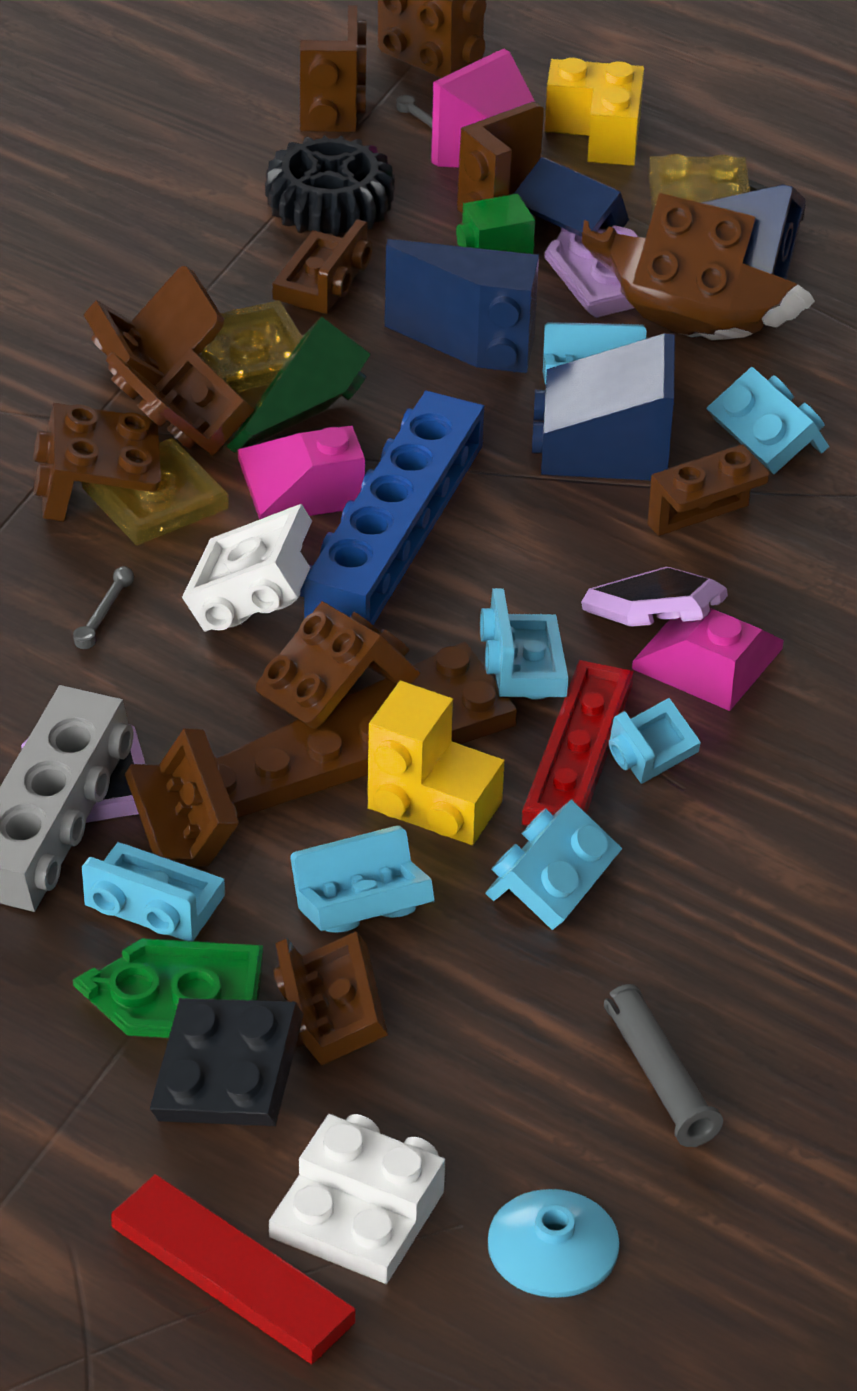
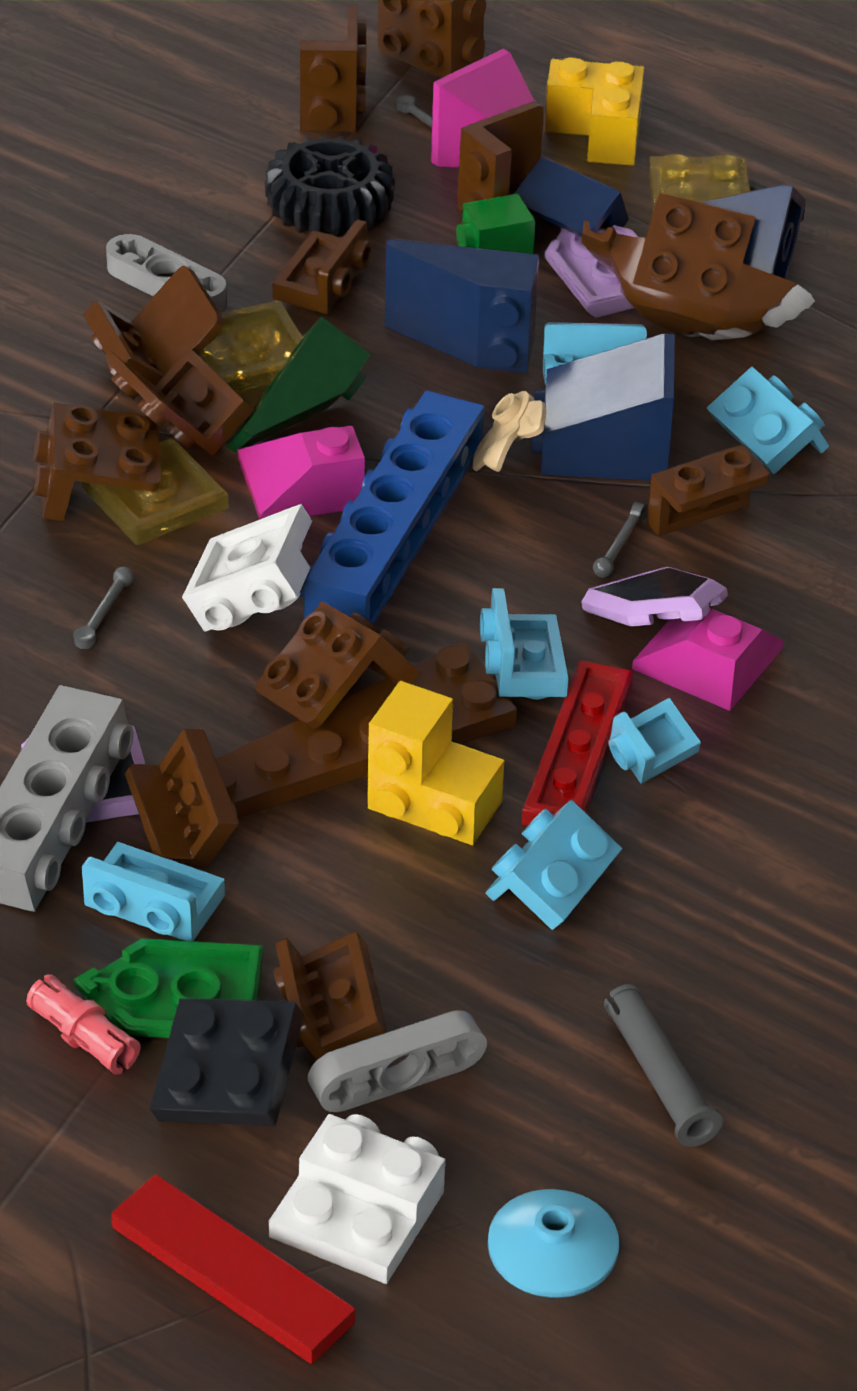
medium azure bracket [290,825,435,933] -> none
none -> coral pin [26,974,141,1075]
none -> light grey beam [106,234,227,313]
none -> light grey beam [308,1010,487,1112]
none -> tan plate [473,391,547,472]
none -> dark grey hinge [593,501,647,578]

